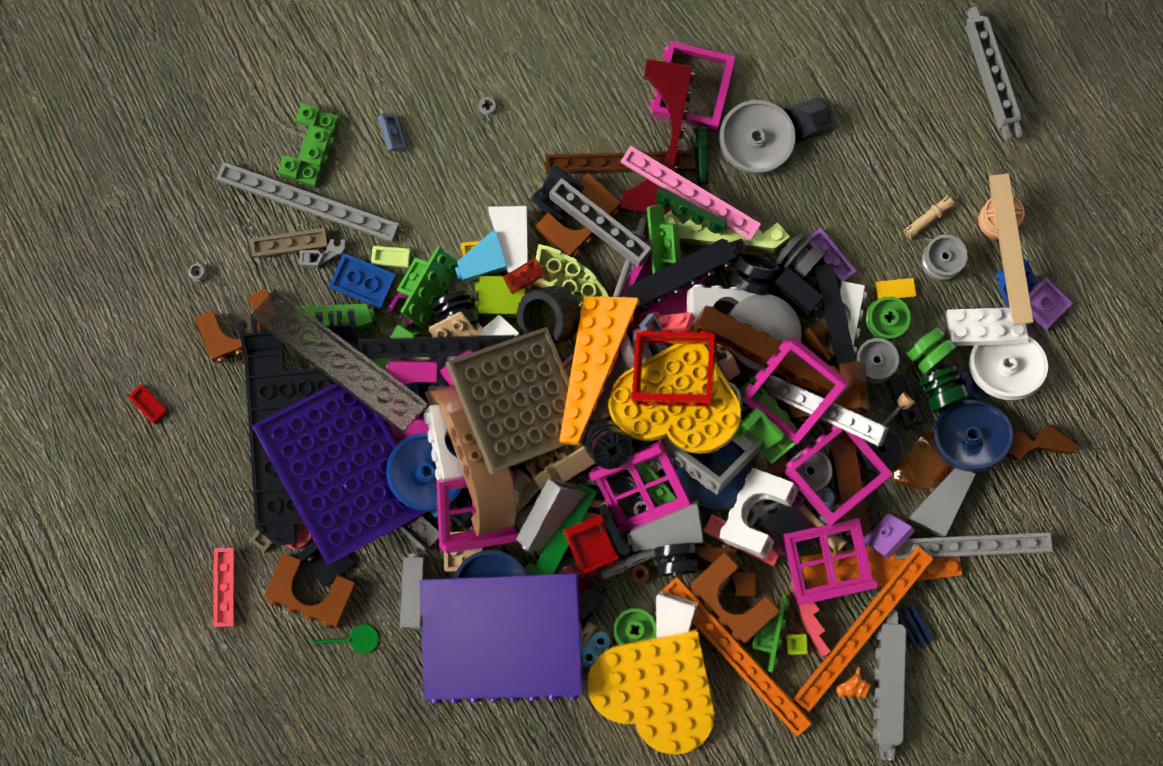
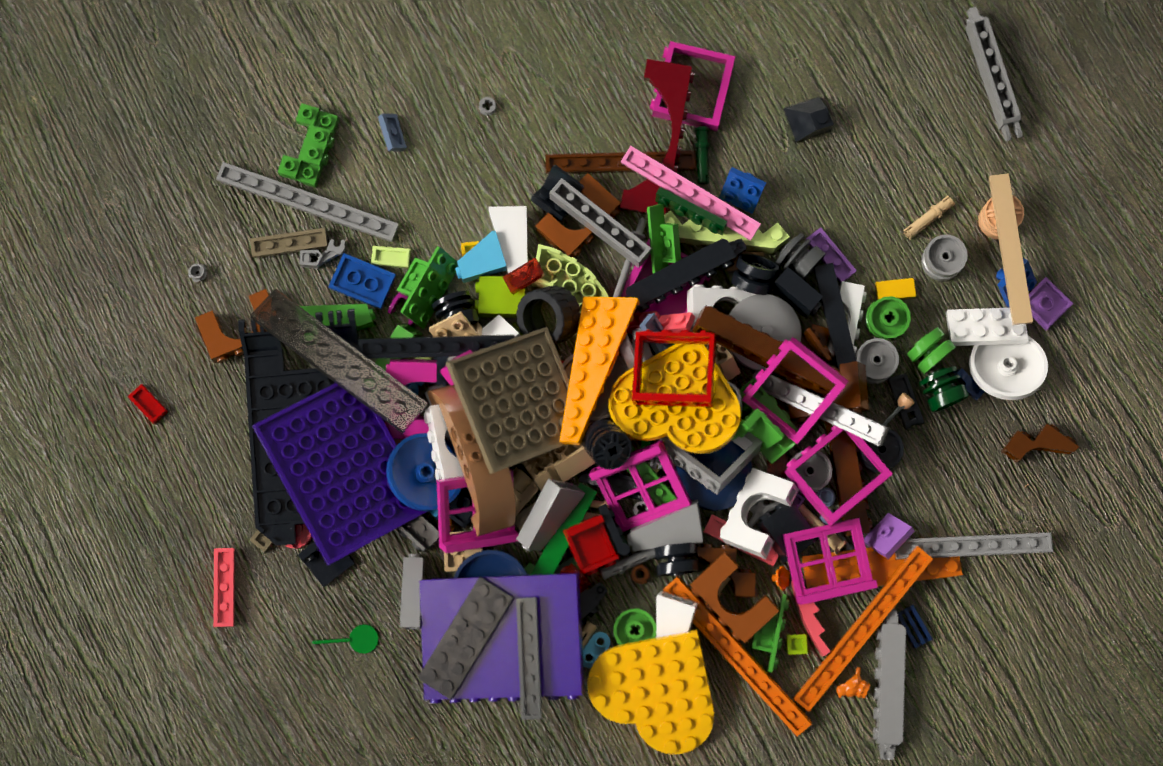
dark orange arch [264,553,357,629] -> none
light grey dish [719,100,795,174] -> none
clear orange piece [893,433,951,490] -> none
light grey slope [907,468,975,537] -> none
dark blue dish [934,400,1013,472] -> none
none -> black plate [418,576,514,700]
none -> dark grey plate [516,597,542,720]
none -> blue plate [719,167,766,214]
none -> orange plant [772,565,790,590]

